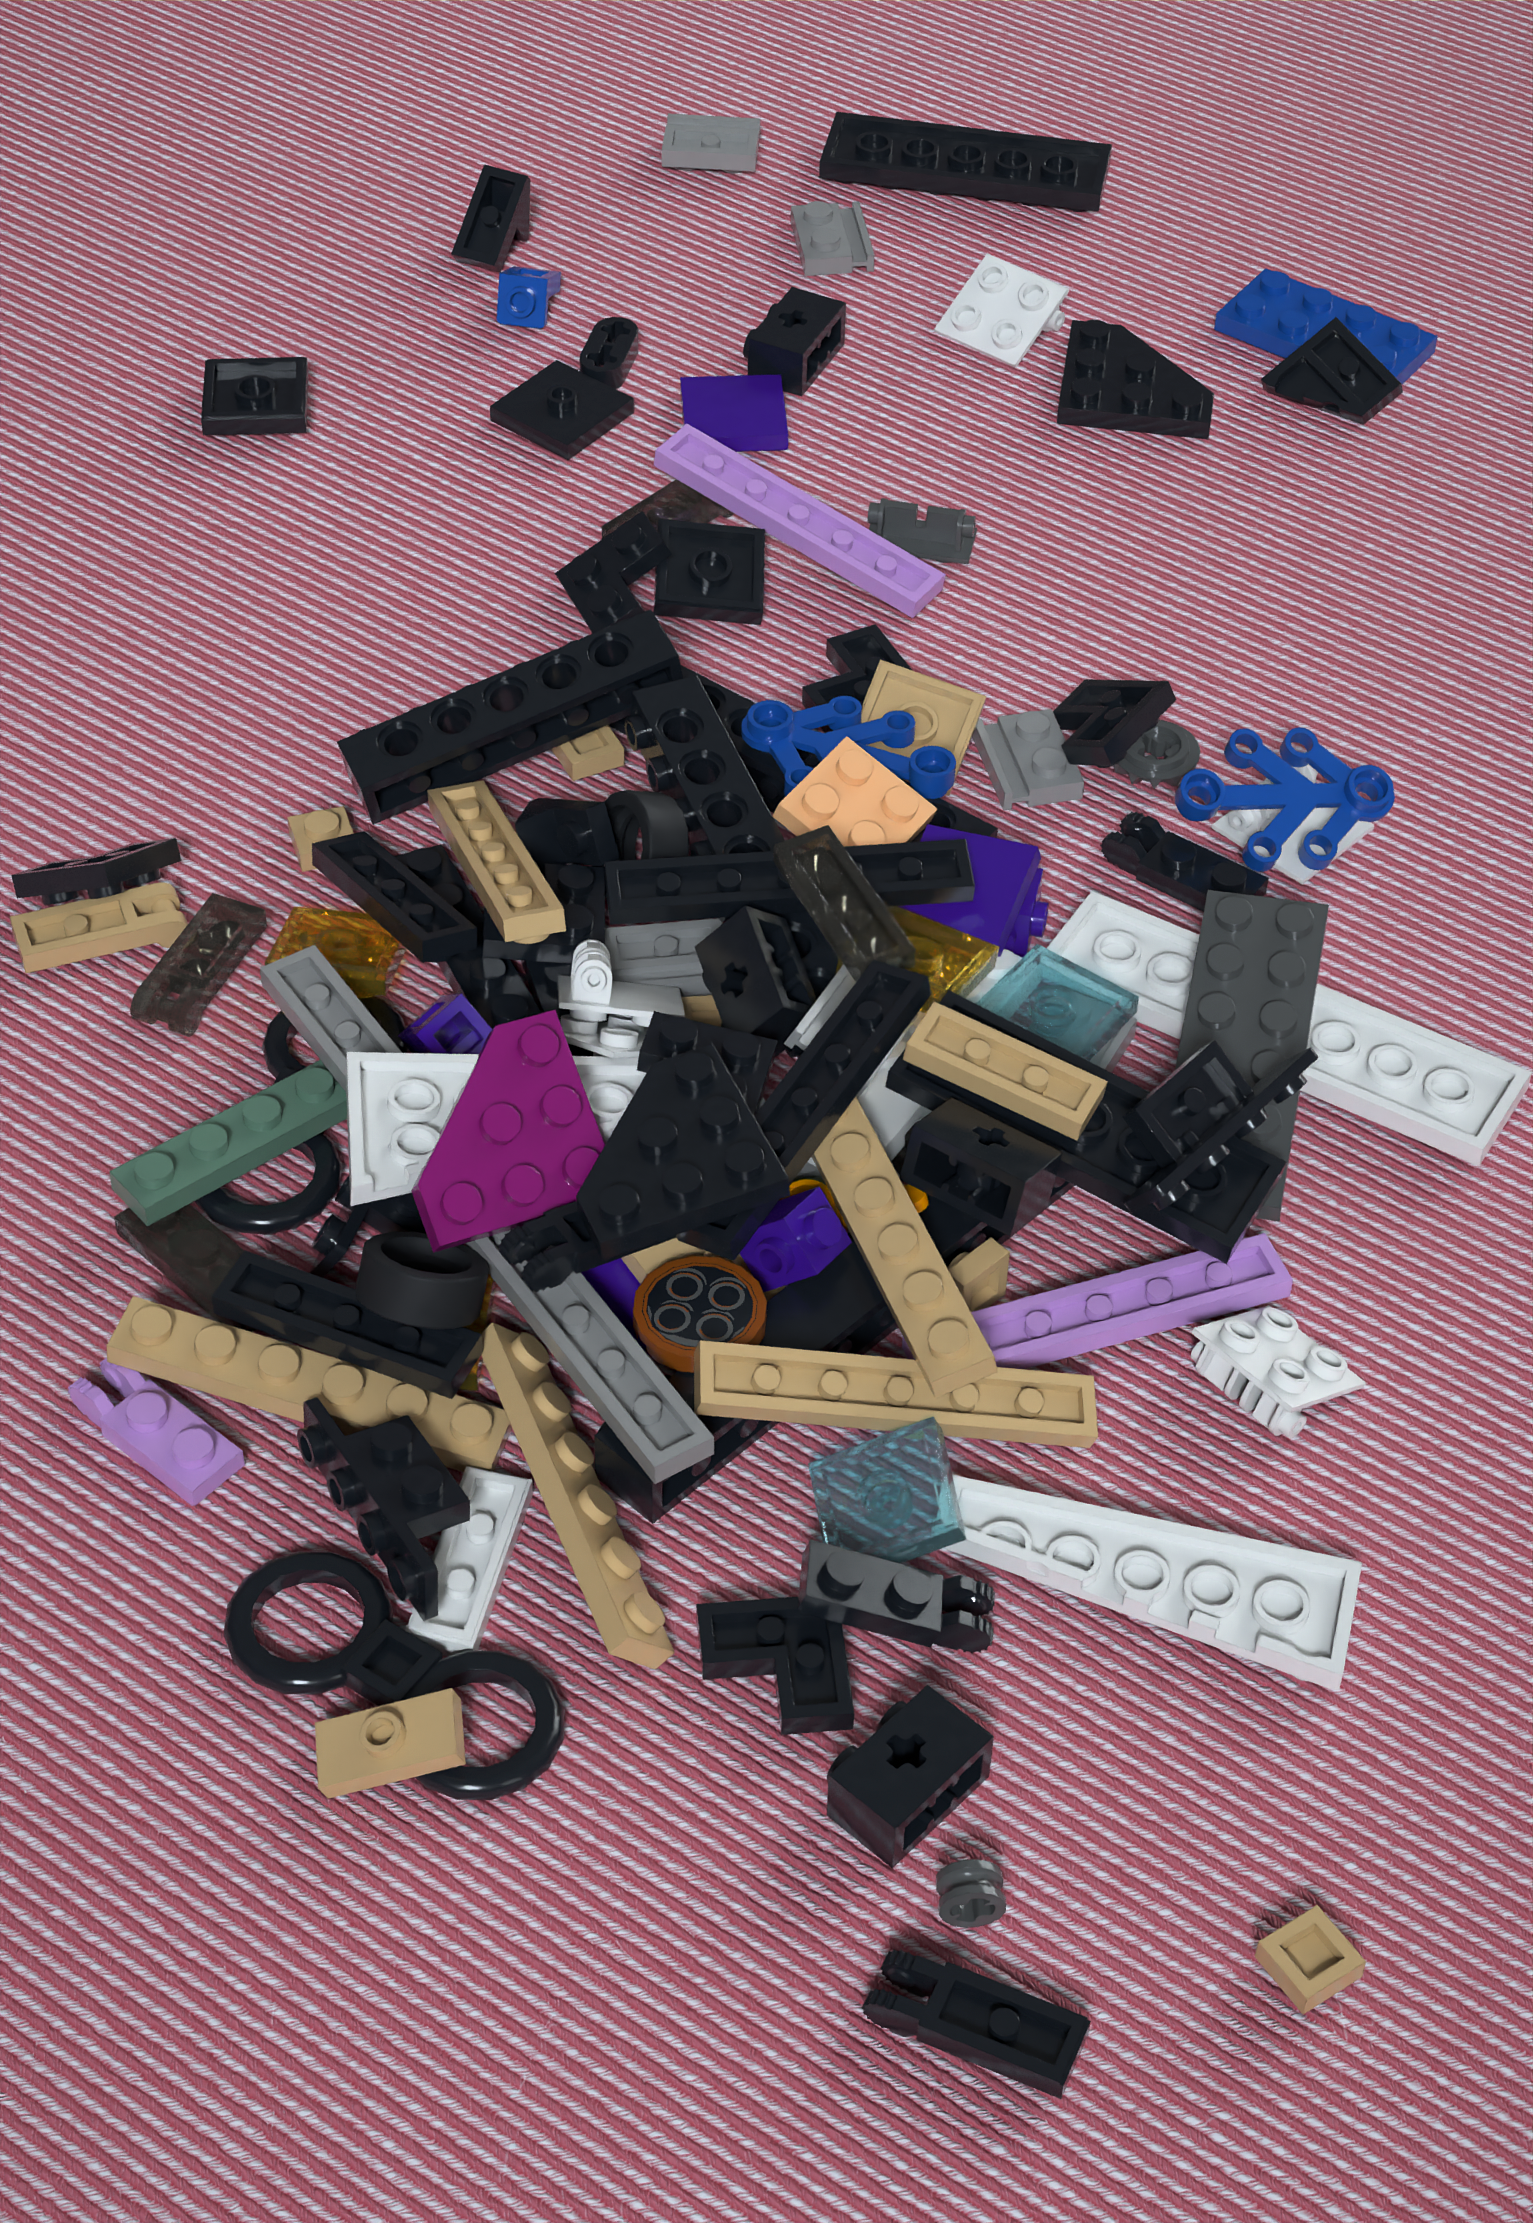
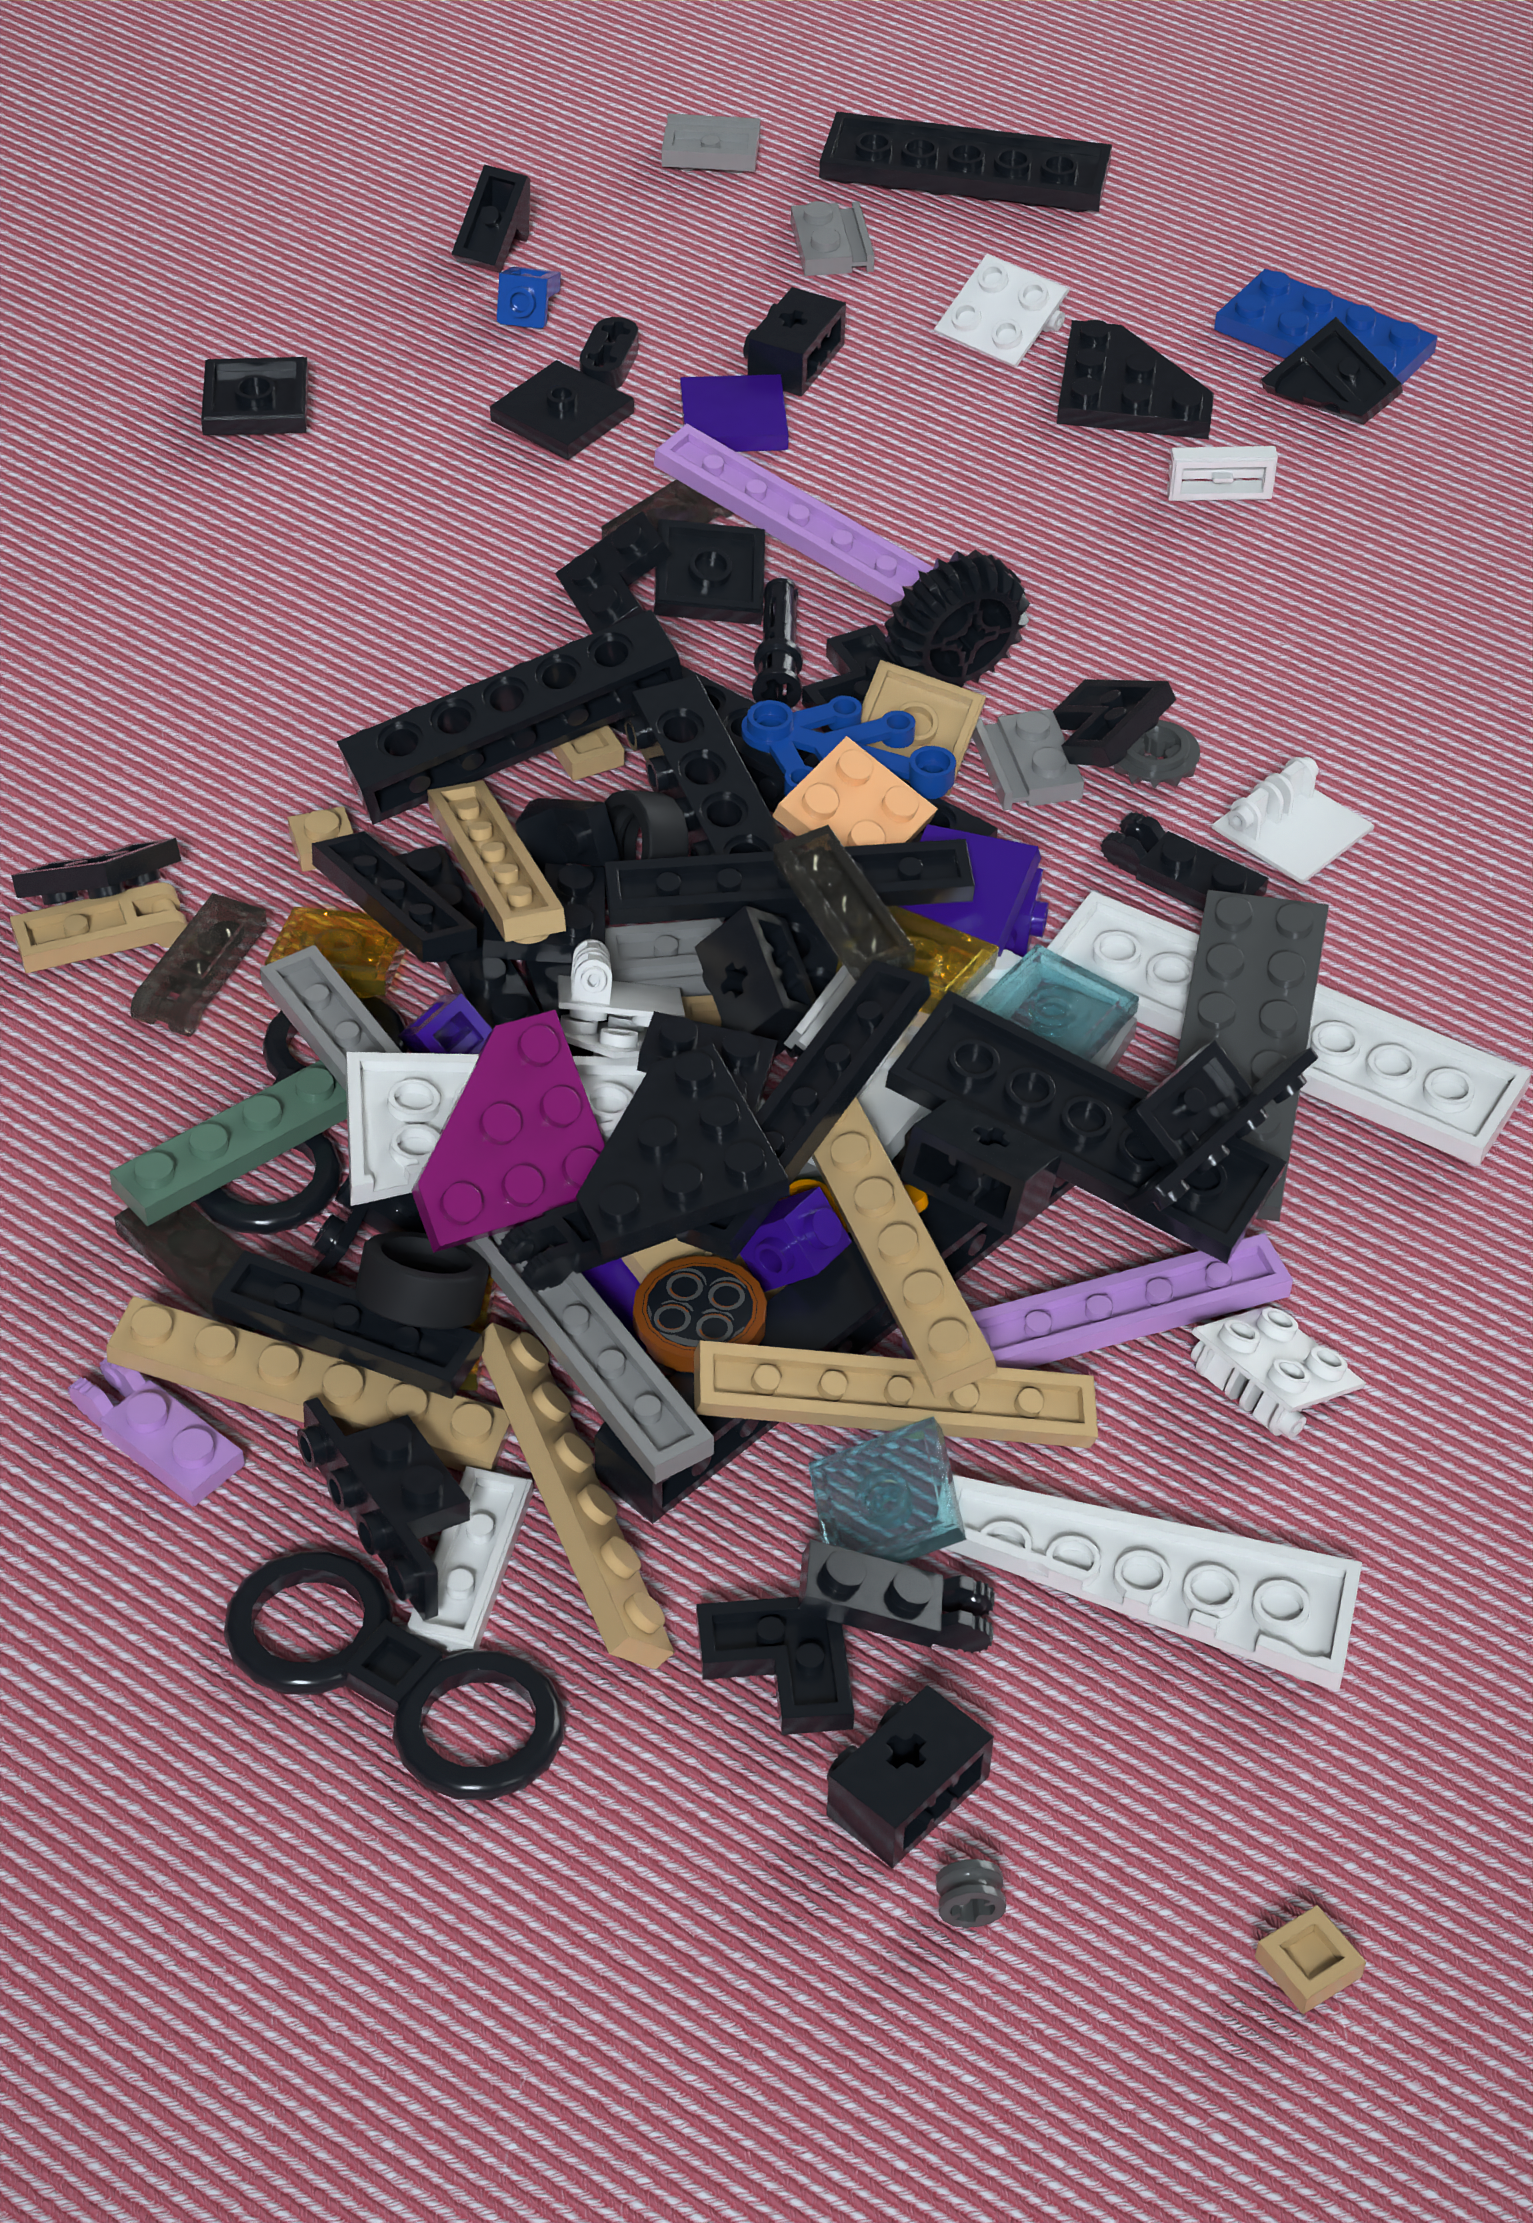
tan plate [315,1688,466,1799] -> none
black hinge [862,1949,1091,2099] -> none
dark grey hinge [867,498,977,564] -> none
tan plate [903,1002,1108,1141] -> none
tan plate [947,1238,1010,1312] -> none
blue plant [1174,727,1395,872] -> none
none -> black pin [752,578,803,708]
none -> black gear [884,550,1030,688]
none -> white tile [1166,446,1278,501]

